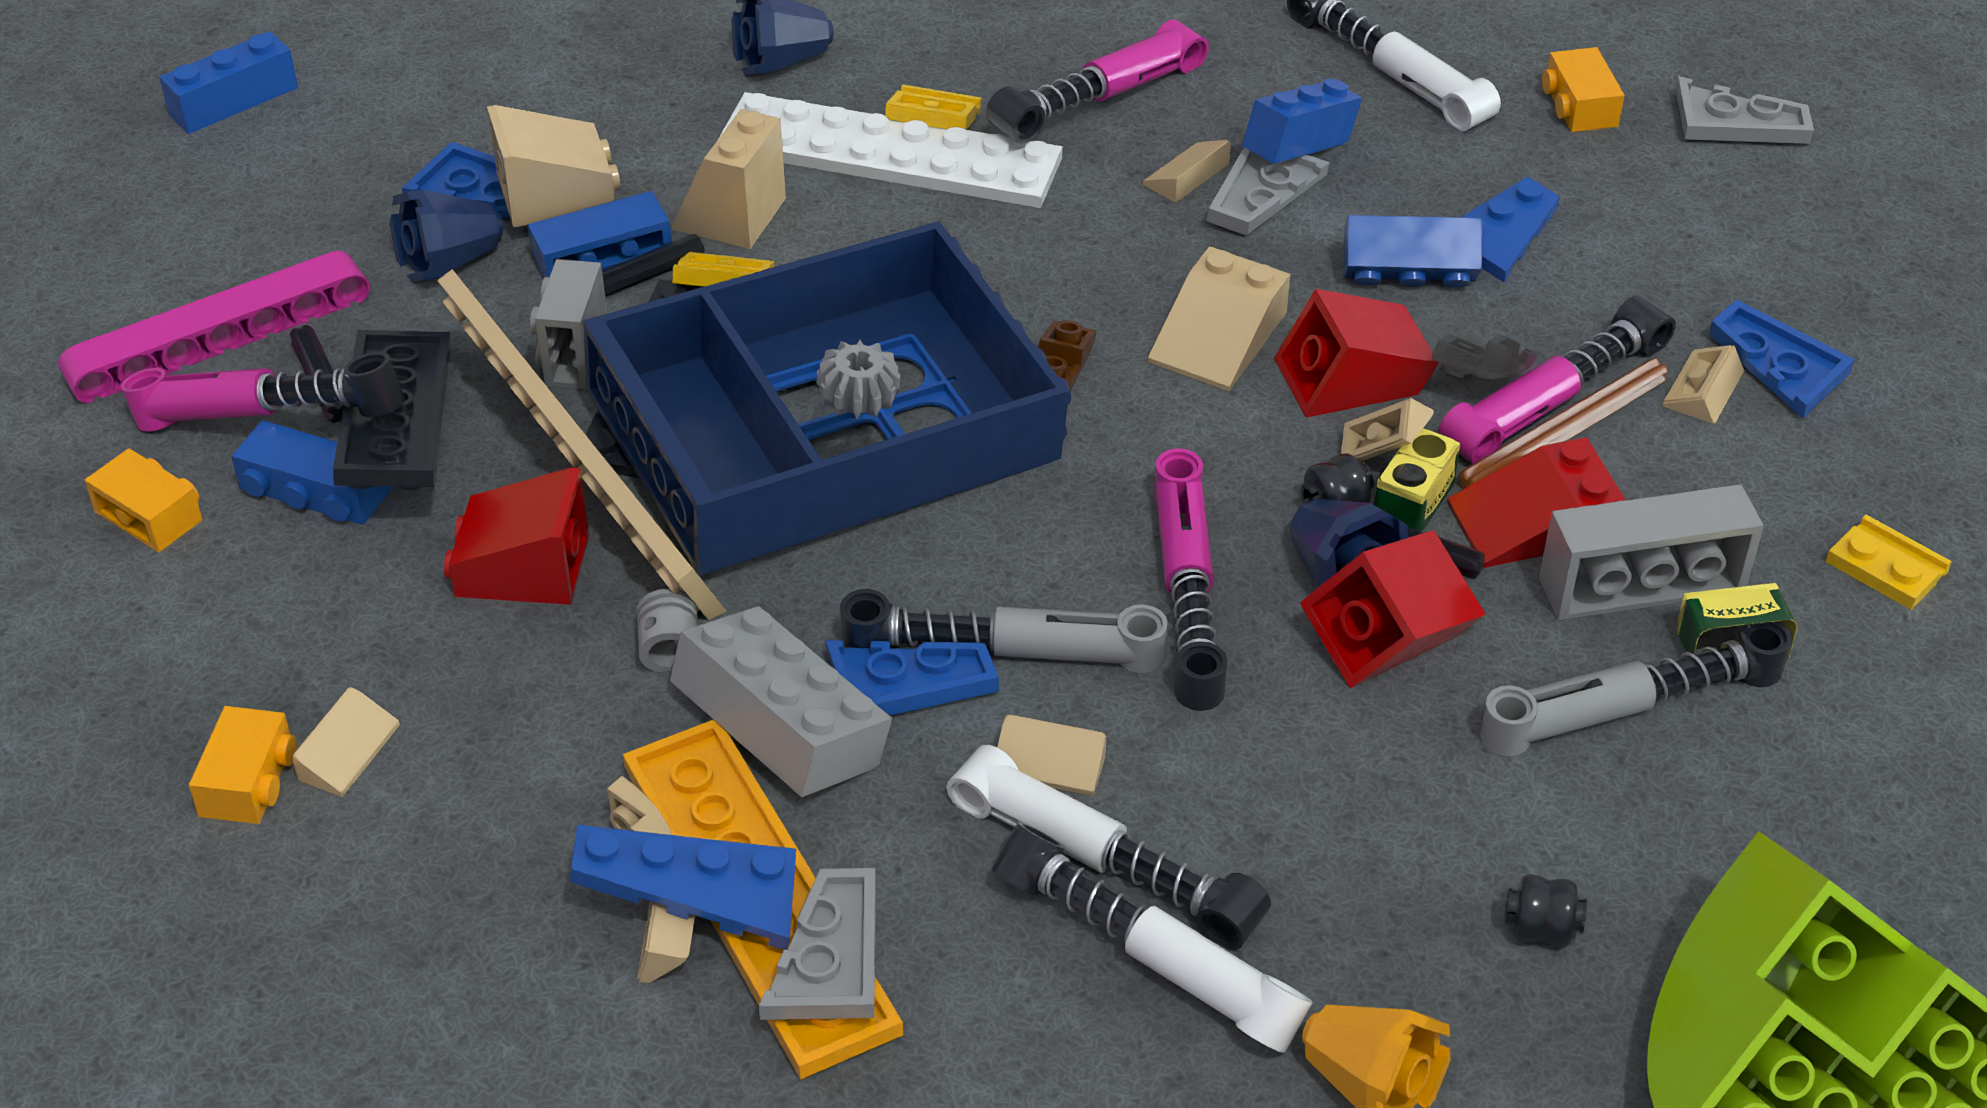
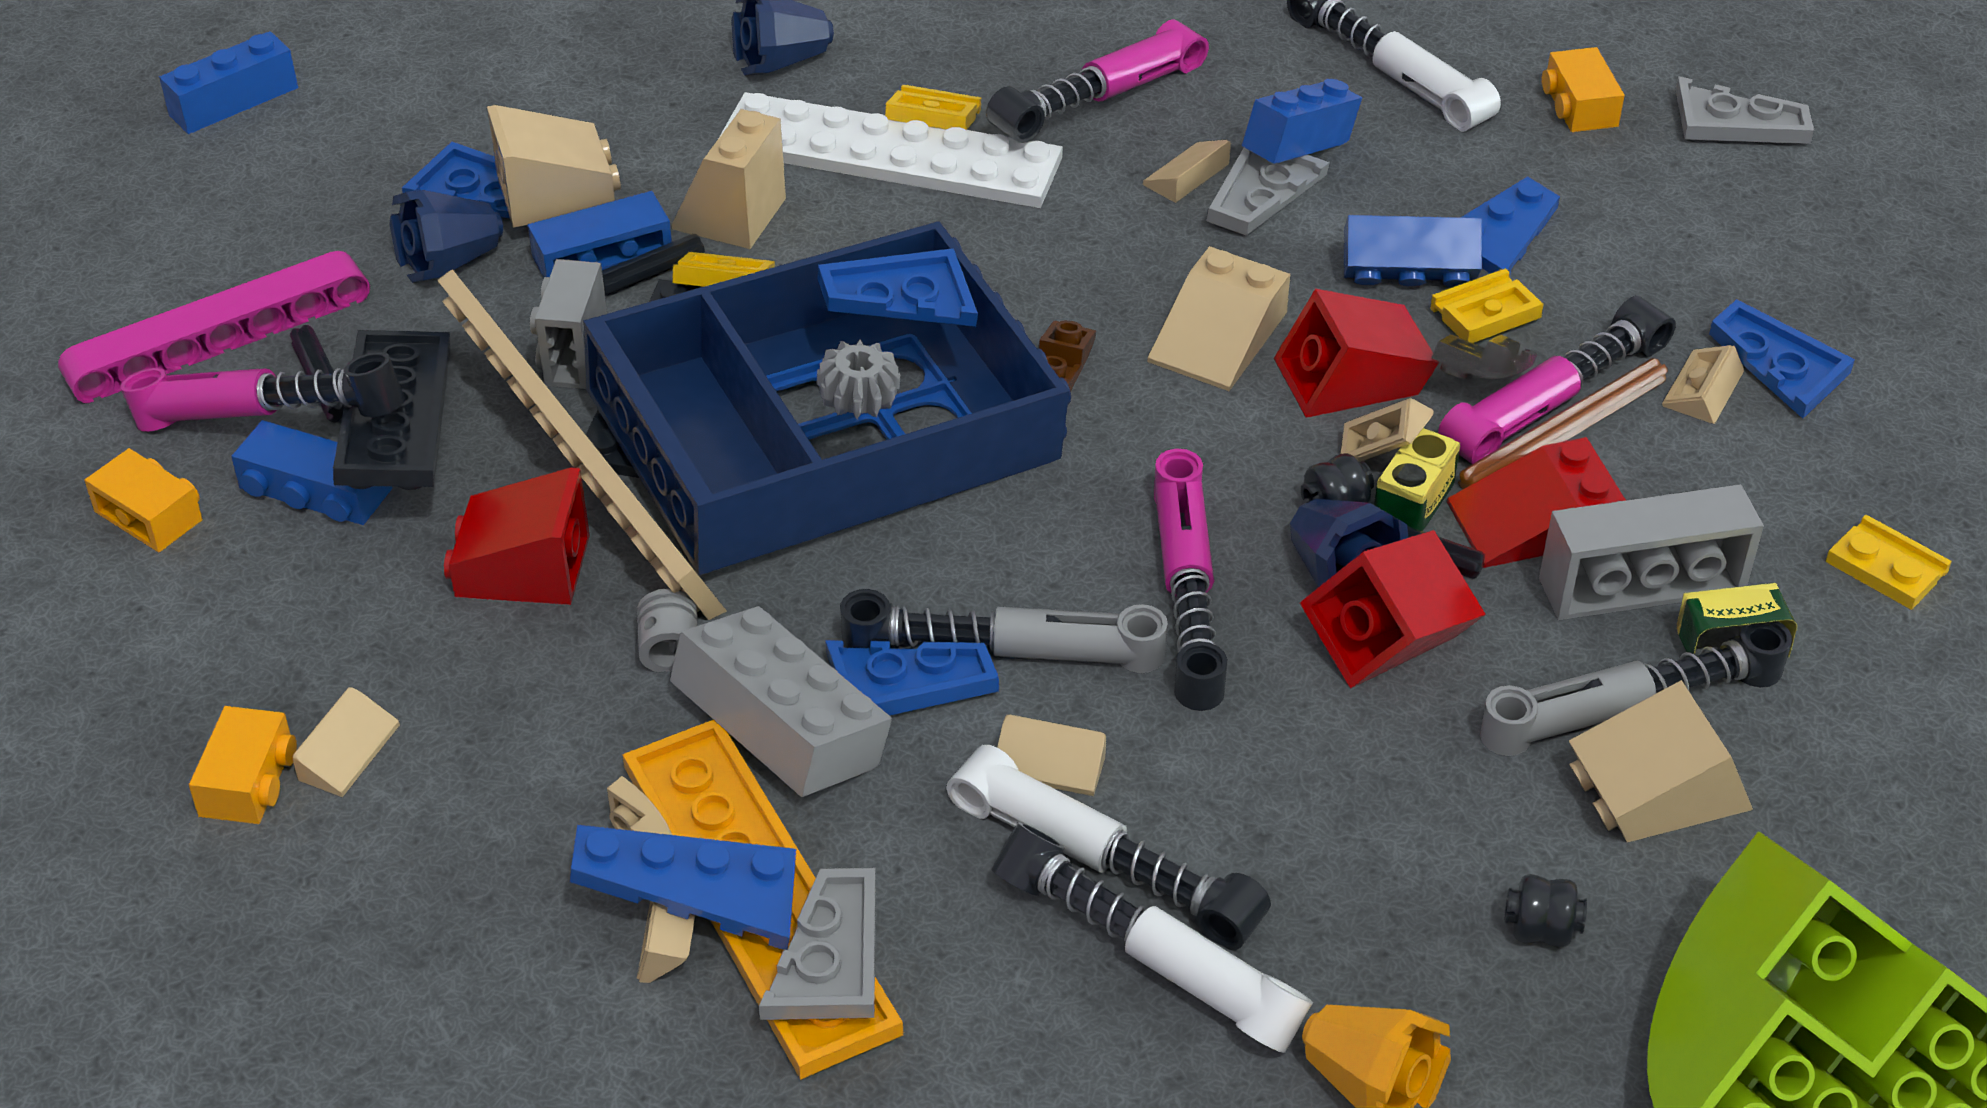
none -> blue wing [817,248,978,327]
none -> yellow plate [1430,268,1543,345]
none -> tan slope [1569,680,1753,842]

